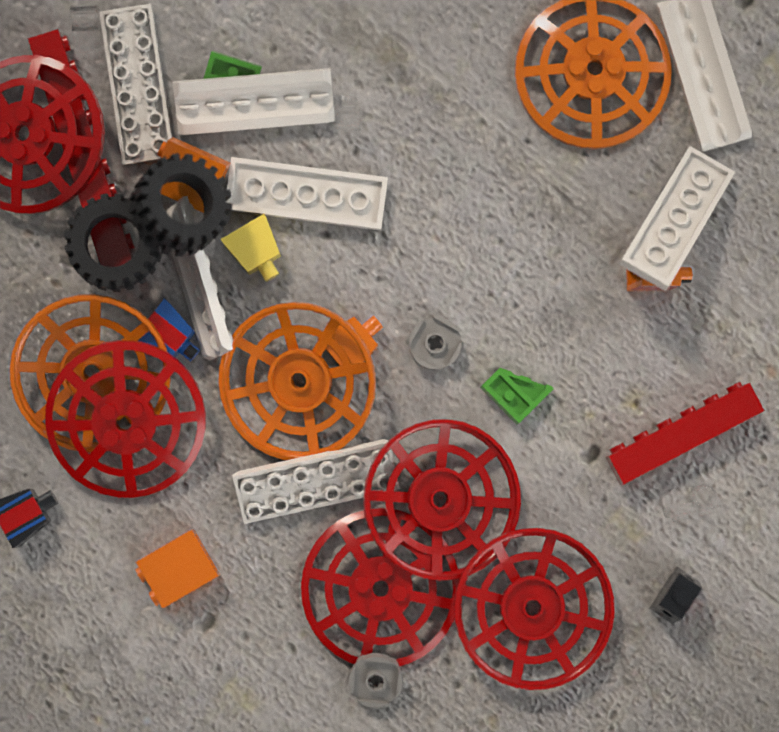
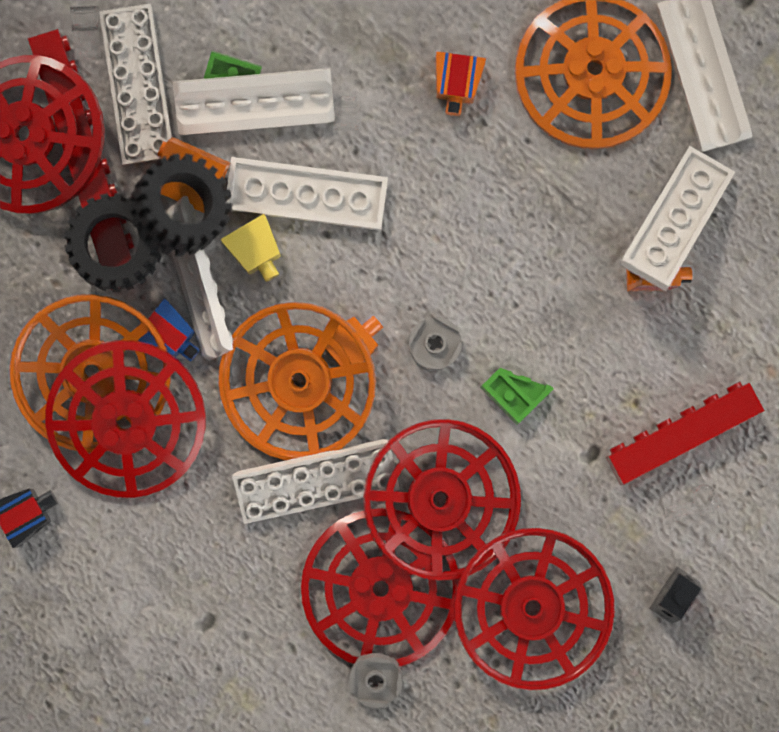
orange brick [135,529,220,609] -> none
none -> torso [435,51,486,116]

